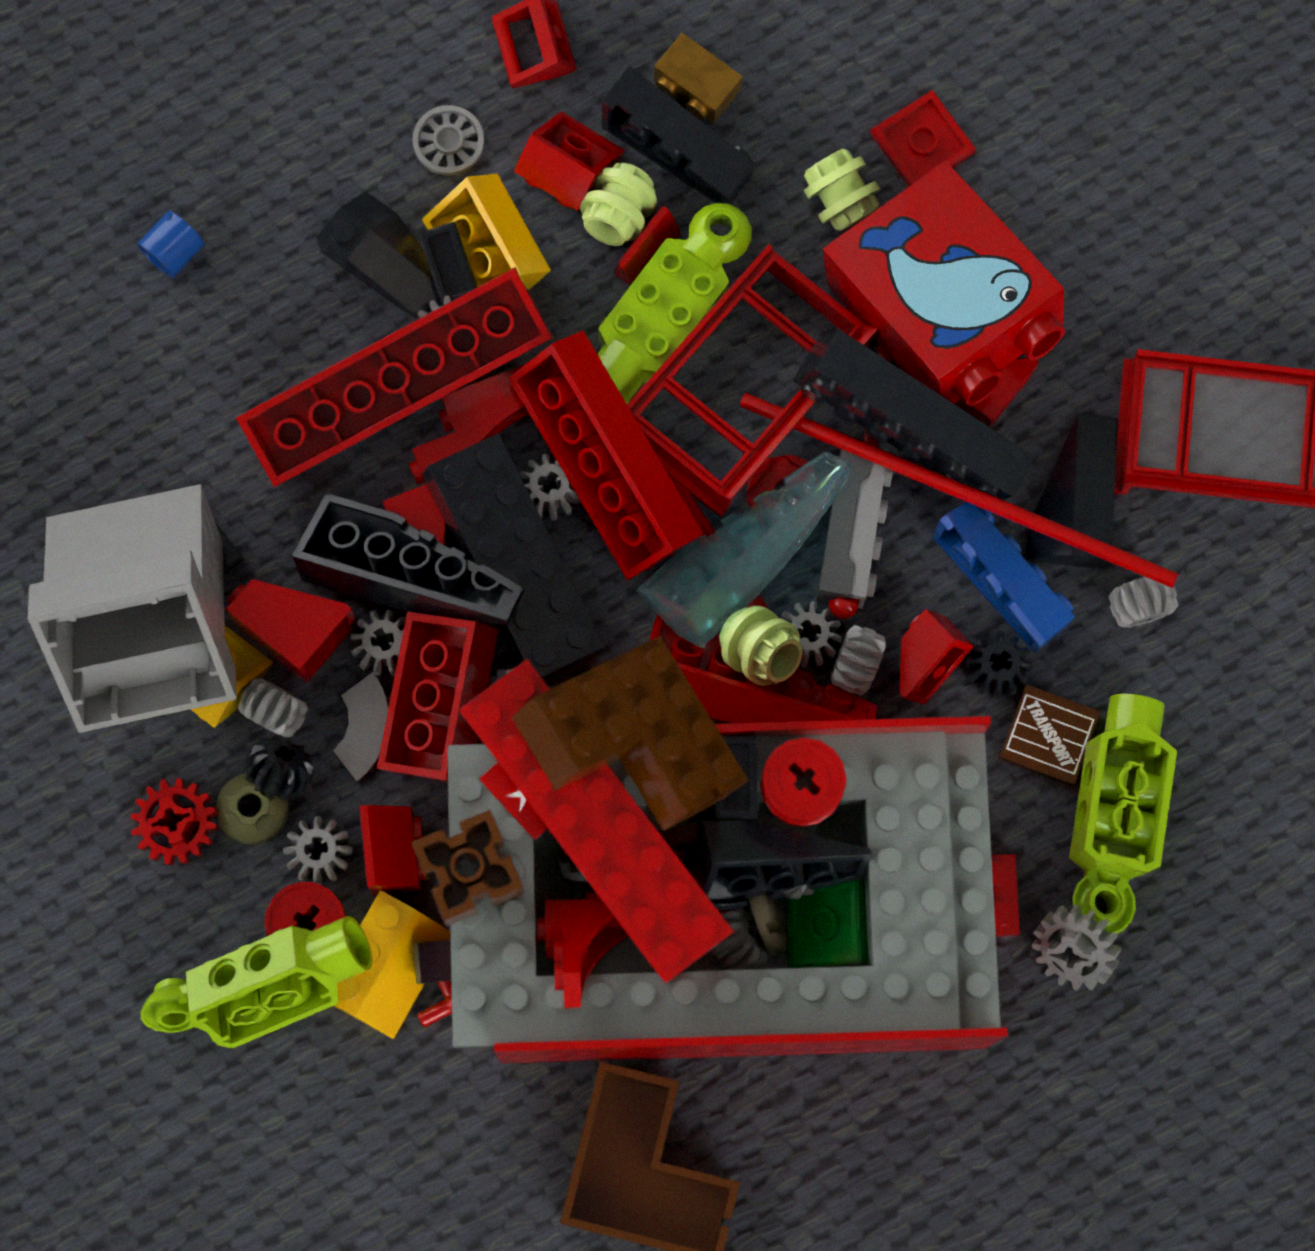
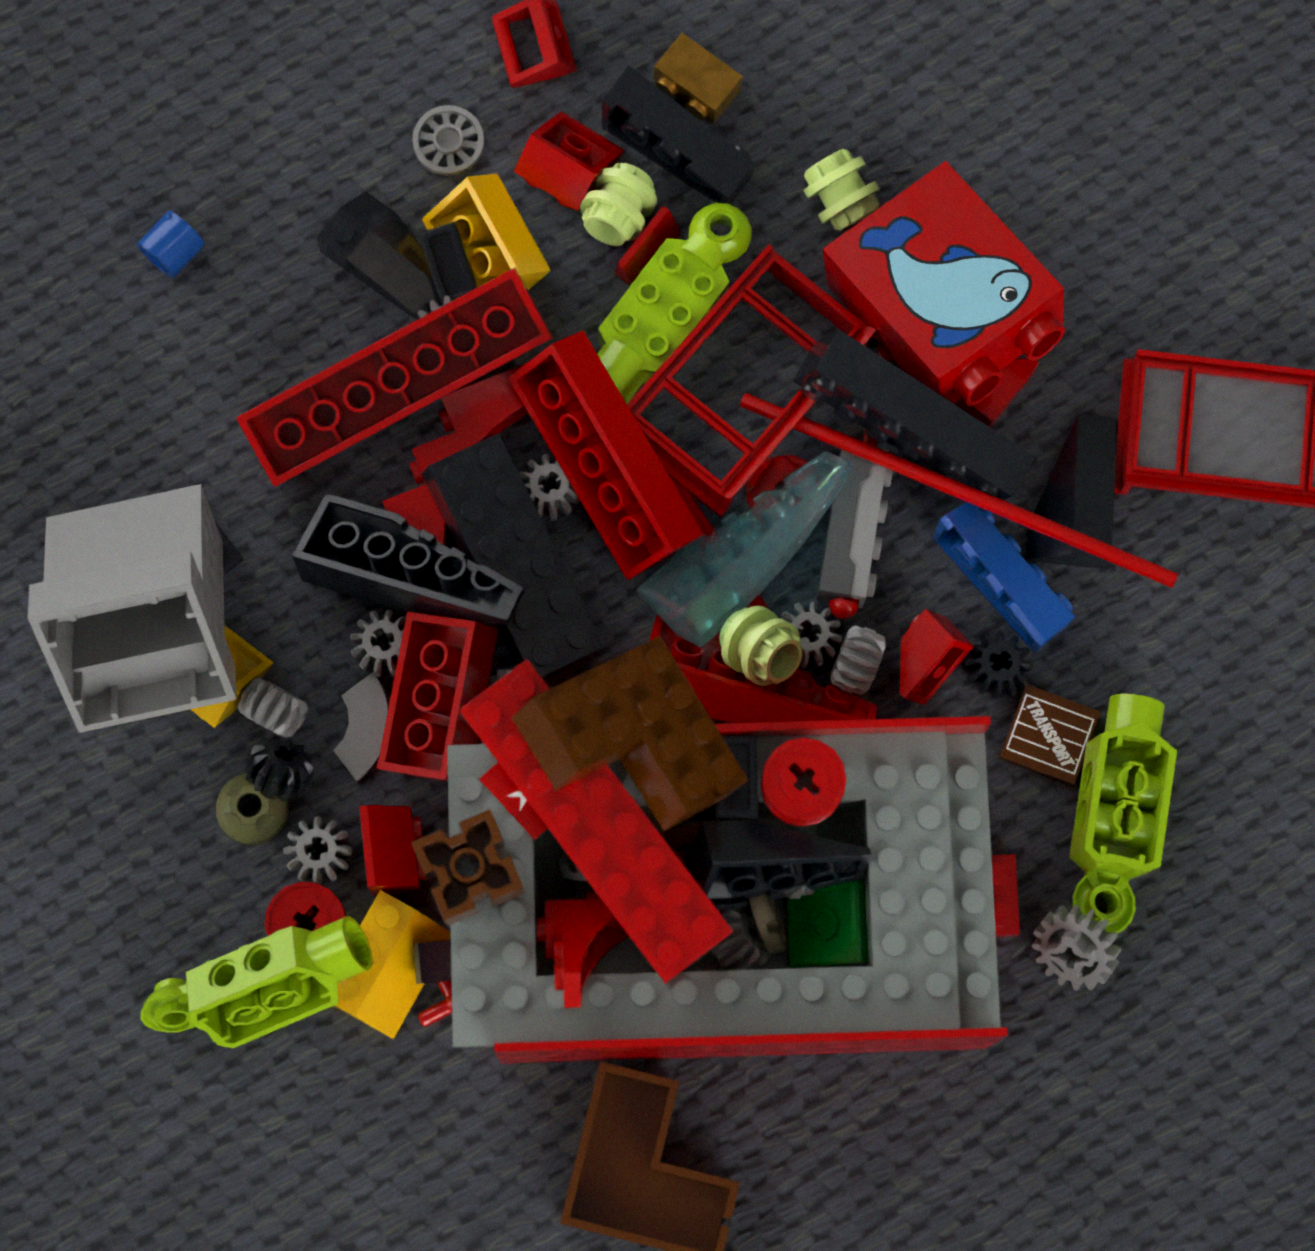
red gear [130,778,219,866] -> none
red slope [226,579,357,684] -> none
red tile [870,90,976,187] -> none
light grey gear [1108,577,1179,628] -> none

